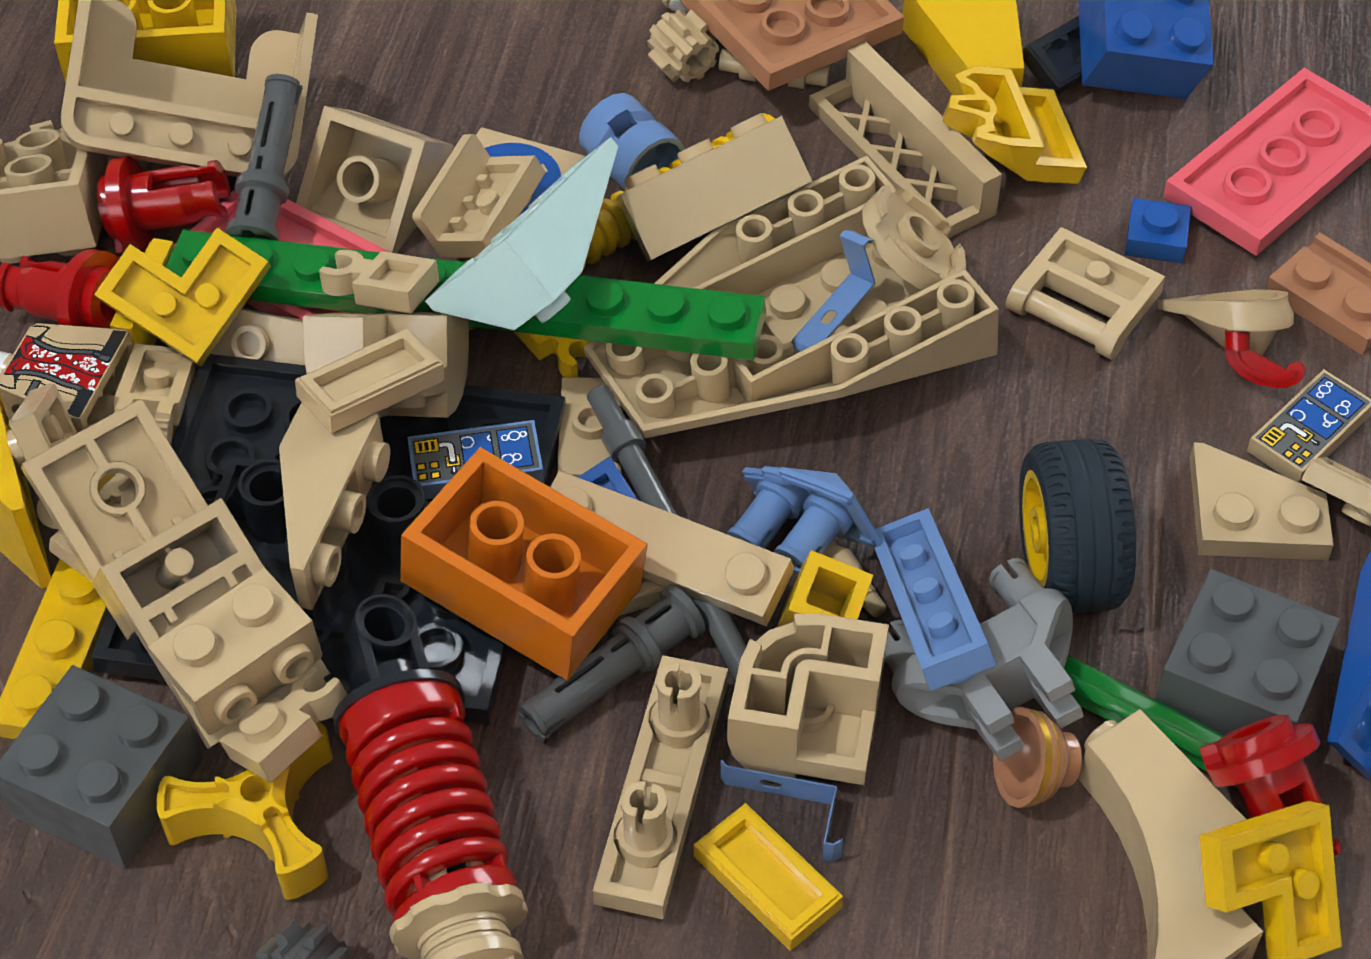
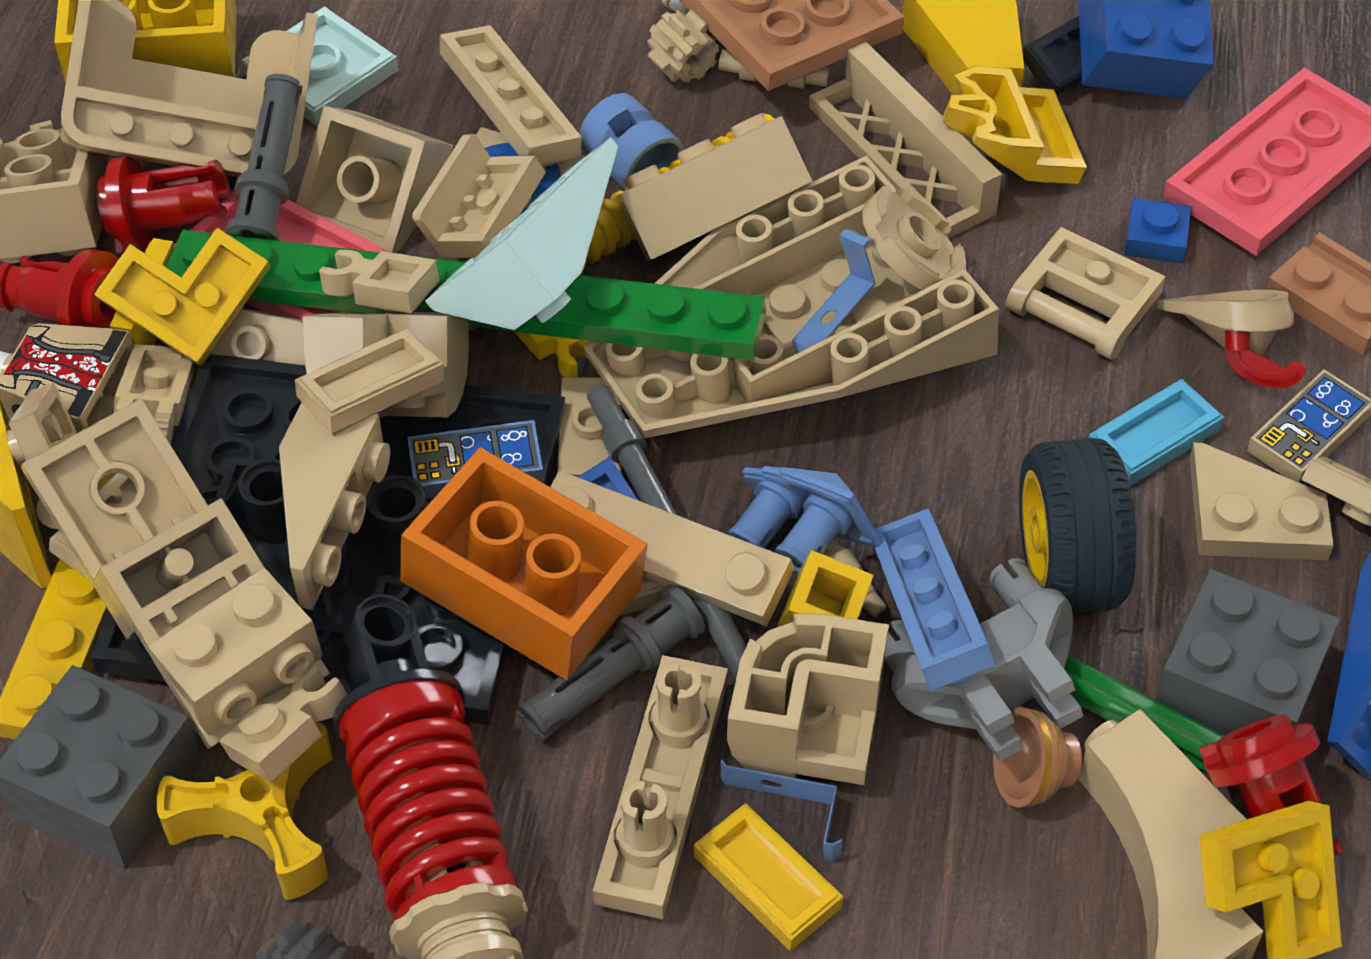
none -> light aqua tile [242,6,399,126]
none -> tan plate [440,25,582,166]
none -> medium azure tile [1088,379,1224,486]

